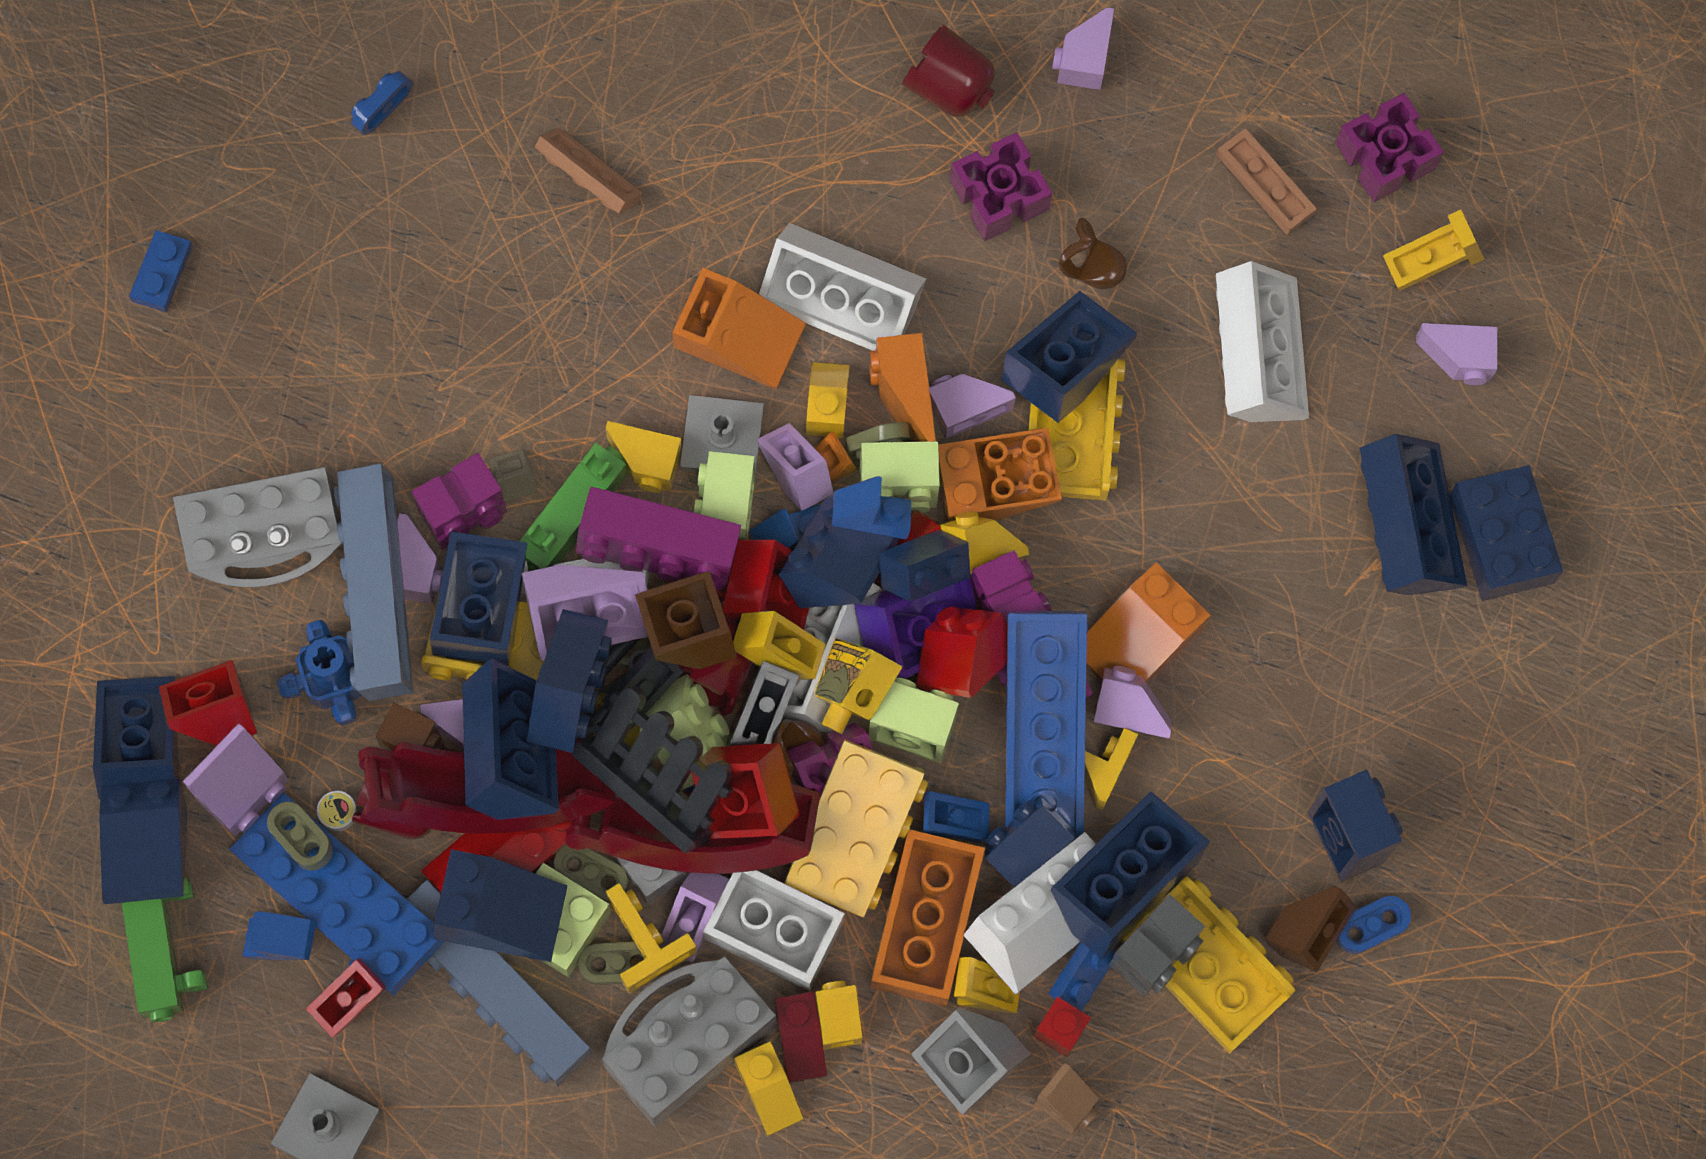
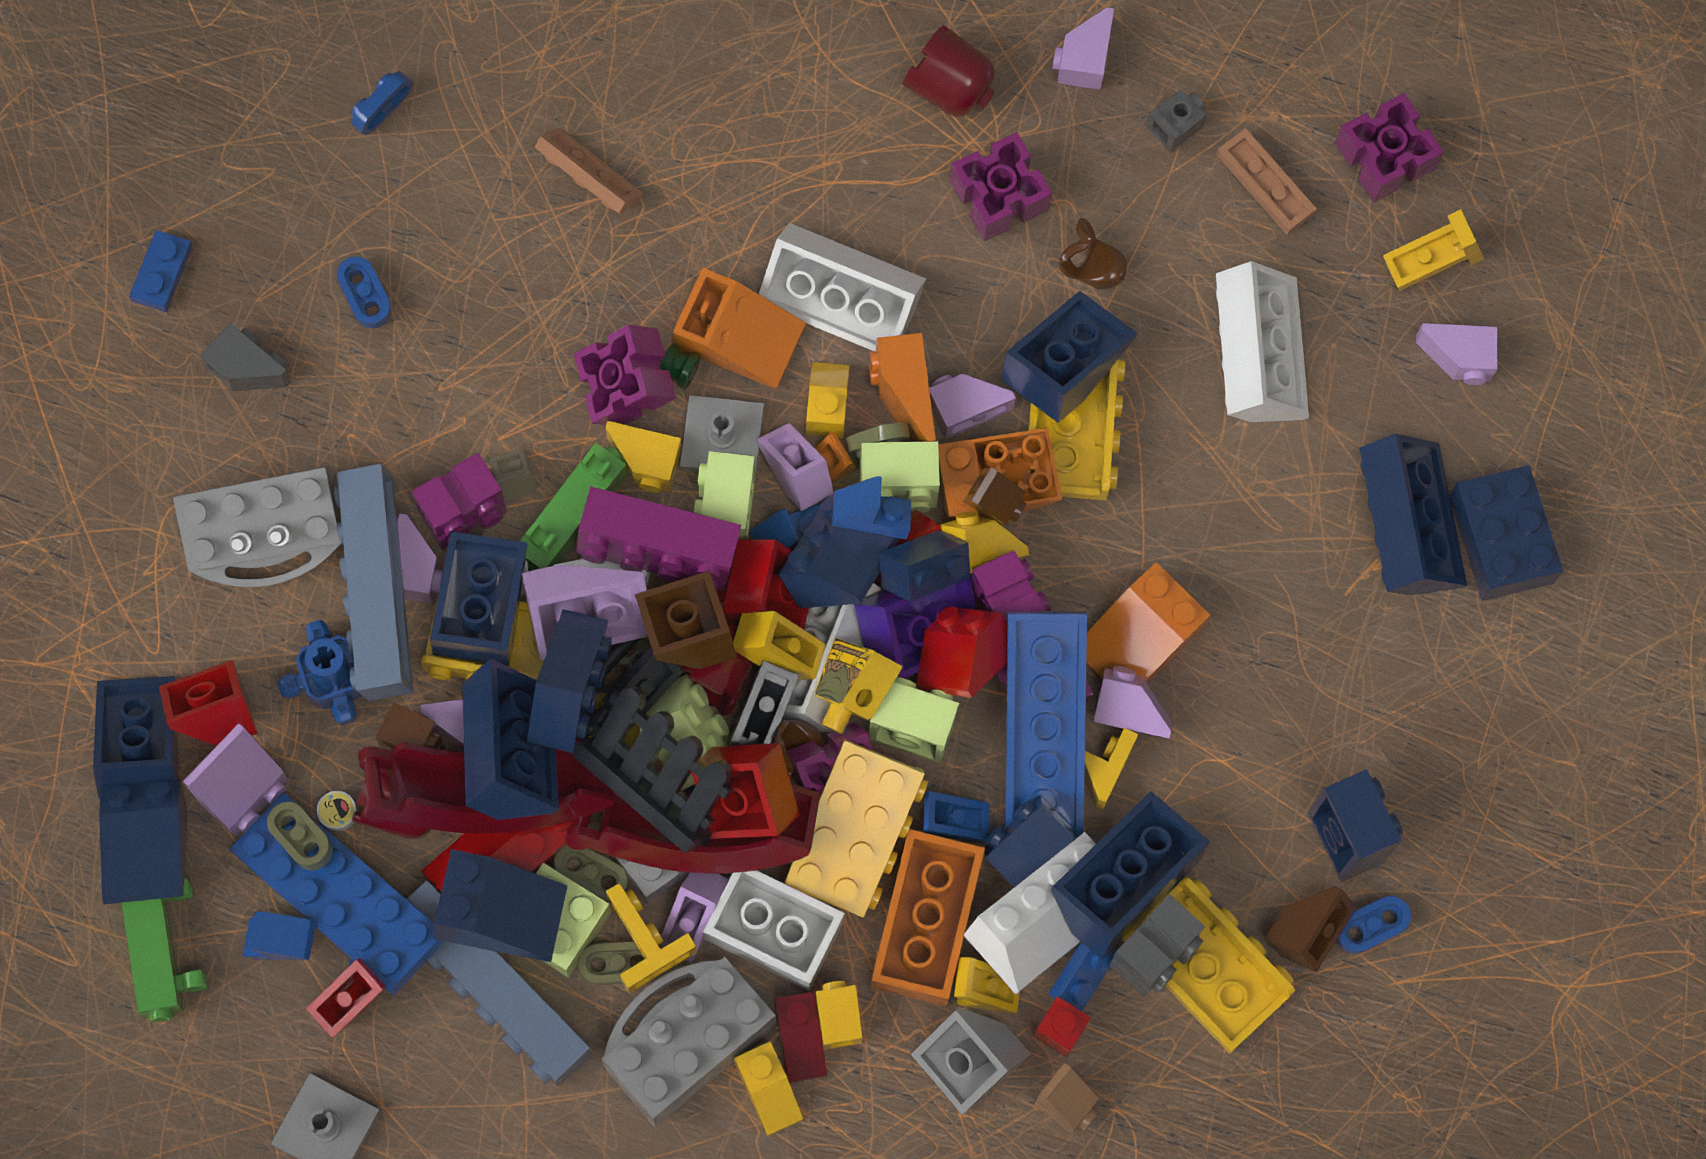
none -> dark grey slope [200,323,291,391]
none -> blue plate [337,257,391,328]
none -> magenta brick [574,324,676,425]
none -> dark green wheel [660,343,701,389]
none -> reddish brown slope [963,467,1027,526]
none -> flat silver brick [1146,89,1206,153]

